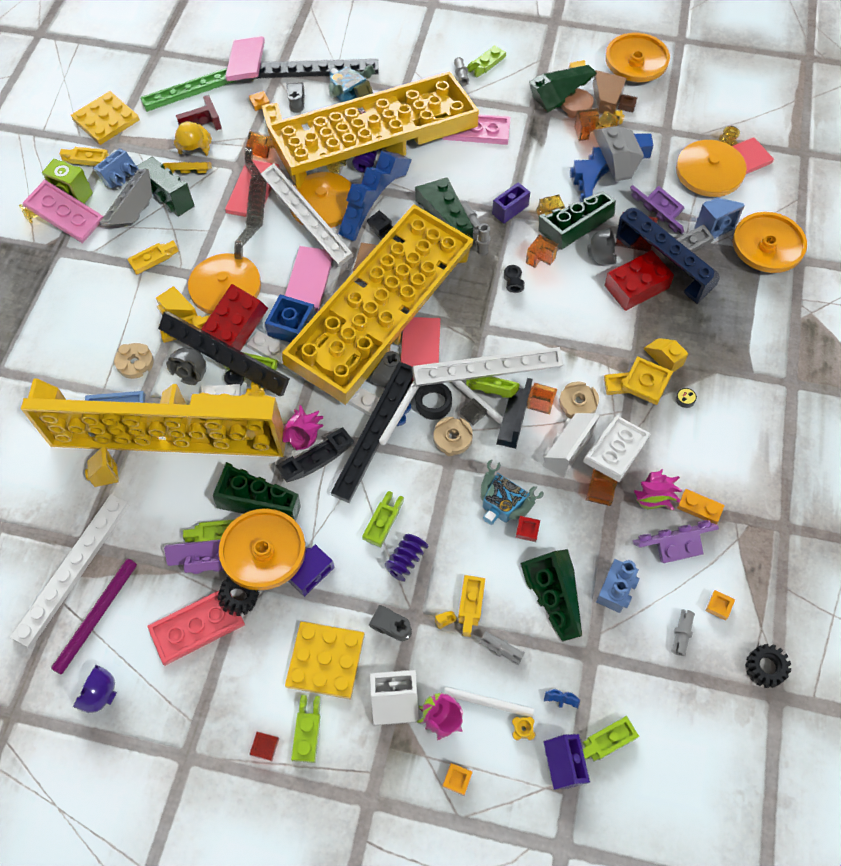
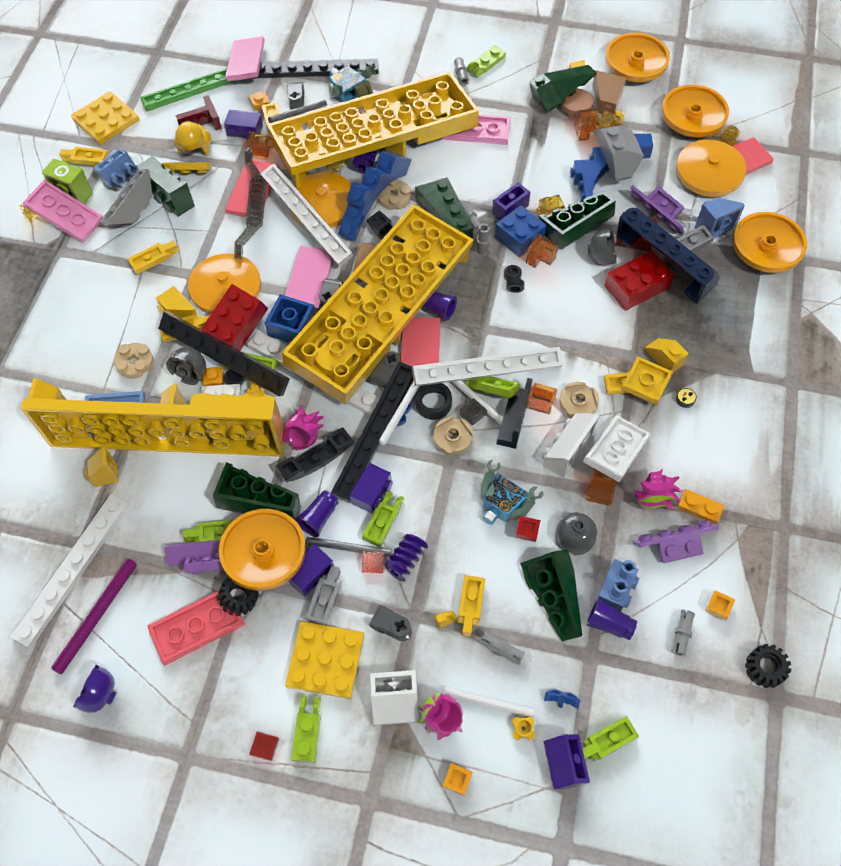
reddish brown tile [618,94,638,113] -> none
none -> light orange plate [203,366,224,386]
none -> brick [224,109,263,140]
none -> flat silver bar [268,100,327,123]
none -> dark purple plant [295,490,339,537]
none -> light grey hinge [305,565,342,626]
none -> flat silver bar [309,537,392,557]
none -> piece [319,278,344,308]
none -> dark purple brick [350,463,393,514]
none -> clear red tile [362,551,384,573]
none -> tan plate [378,179,411,210]
none -> dark purple plant [422,291,457,321]
none -> blue brick [495,205,546,258]
none -> dark grey cylinder [555,512,597,555]
none -> dark purple plant [586,598,638,640]
none -> light orange dish [661,85,729,137]

